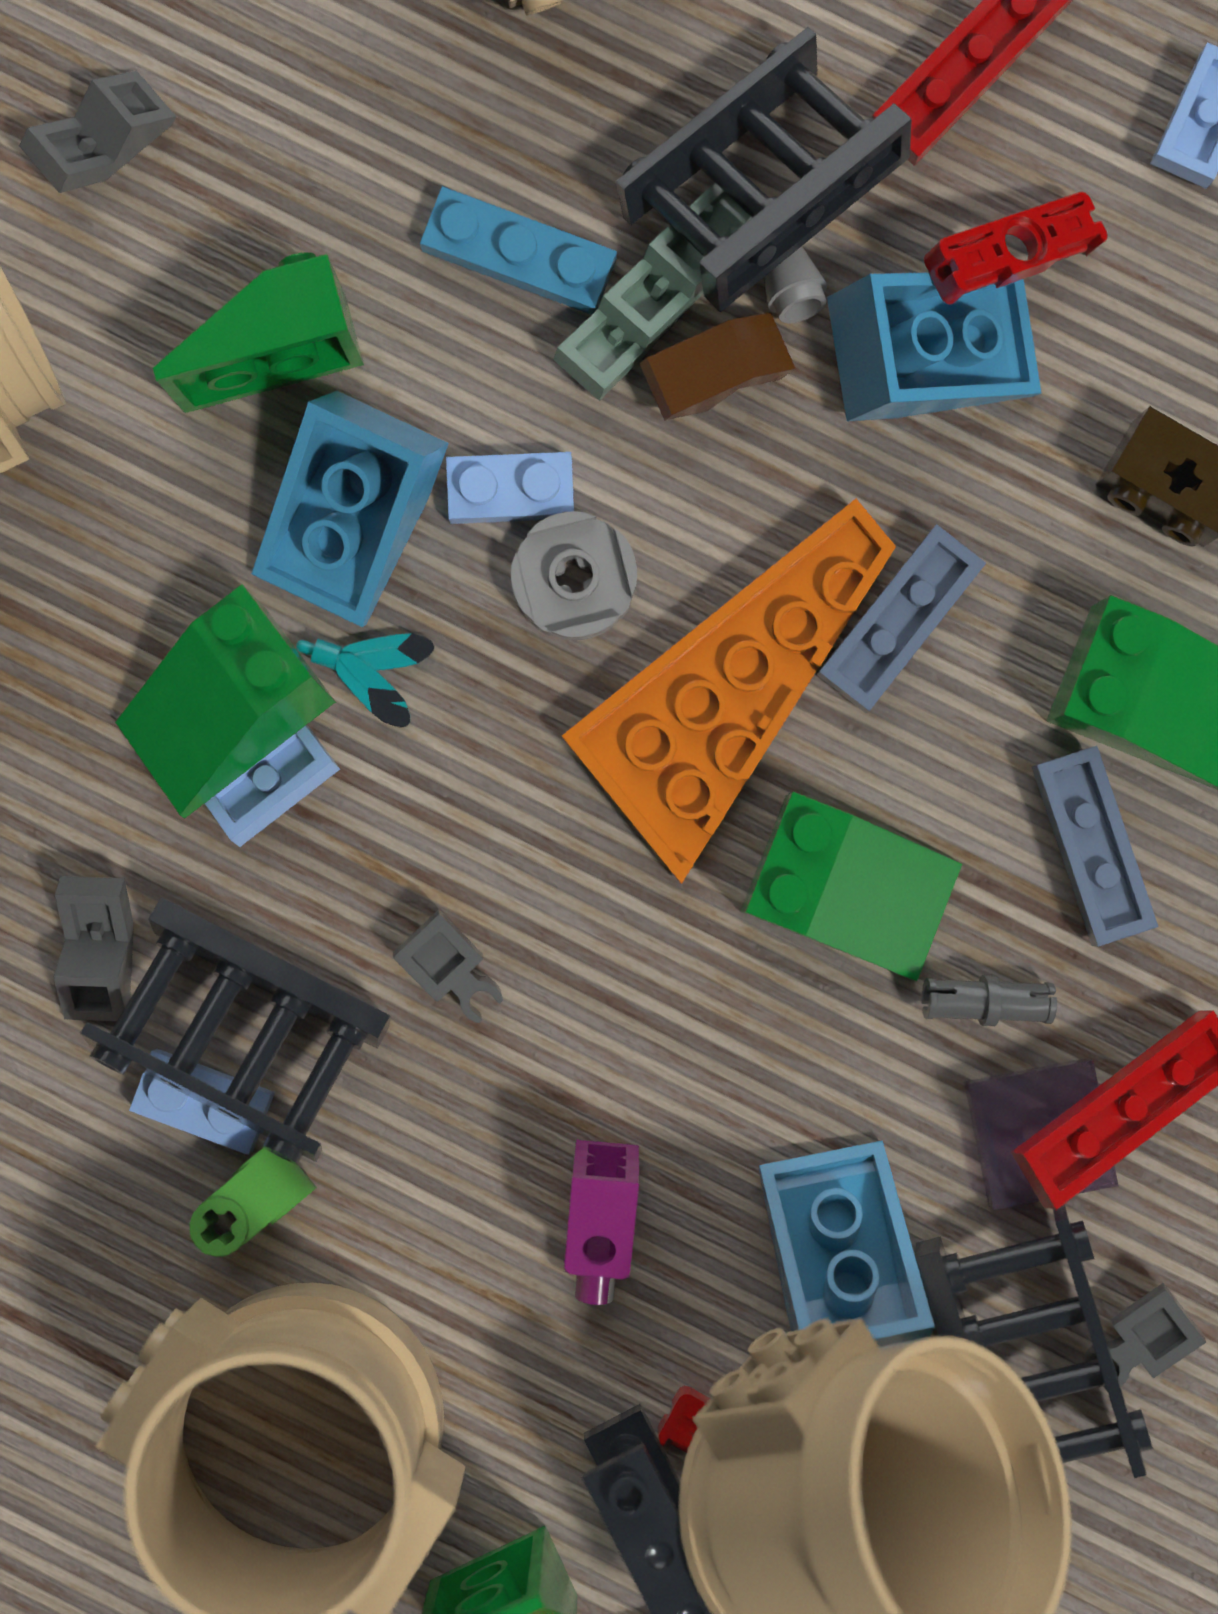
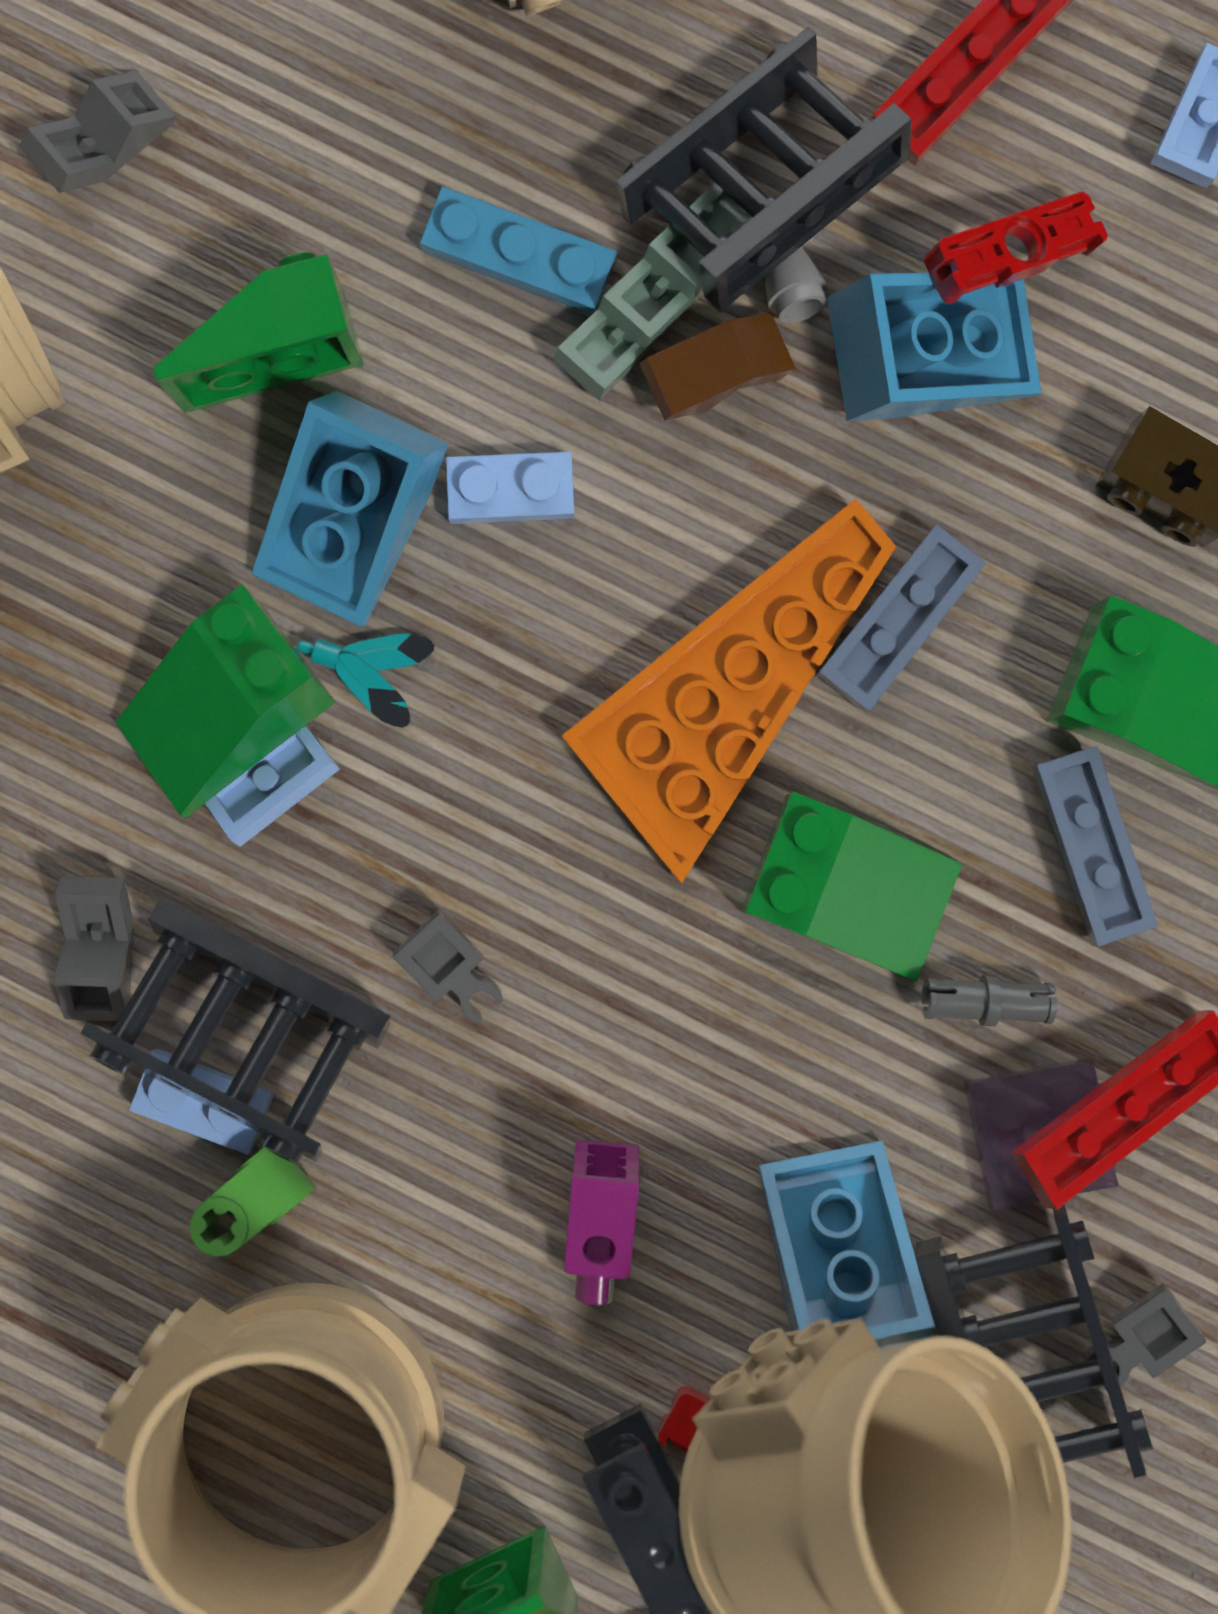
light grey plate [511,511,637,640] -> none

